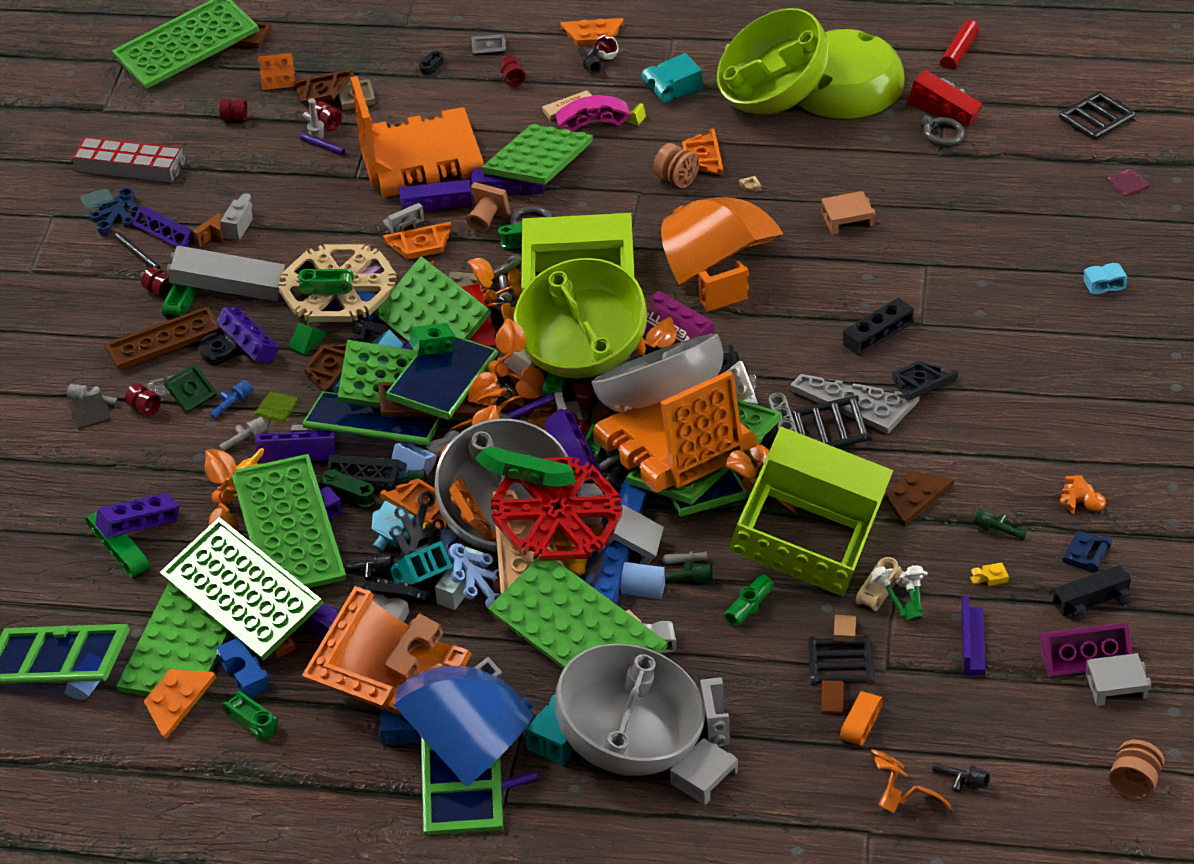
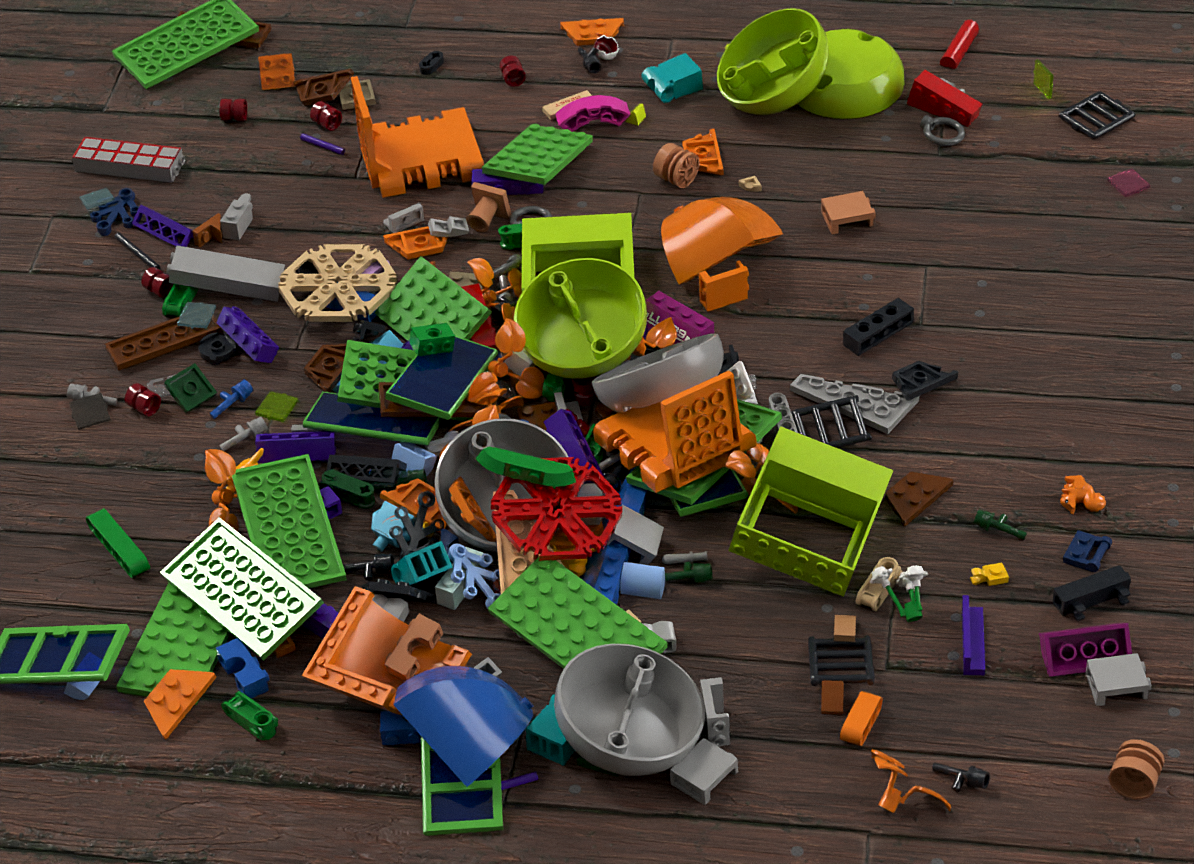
dark purple brick [95,493,179,538] -> none
green slope [289,322,327,356] -> none
green piece [298,269,354,295] -> none
light grey piece [302,98,324,140] -> none
dark grey slope [396,218,417,233] -> none
dark purple brick [399,180,472,211] -> none
light grey panel [471,34,506,54] -> none
dark purple bar [506,394,555,419] -> none
green piece [724,574,774,627] -> none
medium azure brick [1083,263,1128,294] -> none
none -> clear light blue piece [177,302,216,328]
none -> light grey slope [428,216,469,237]
none -> clear neon green piece [1034,59,1053,99]

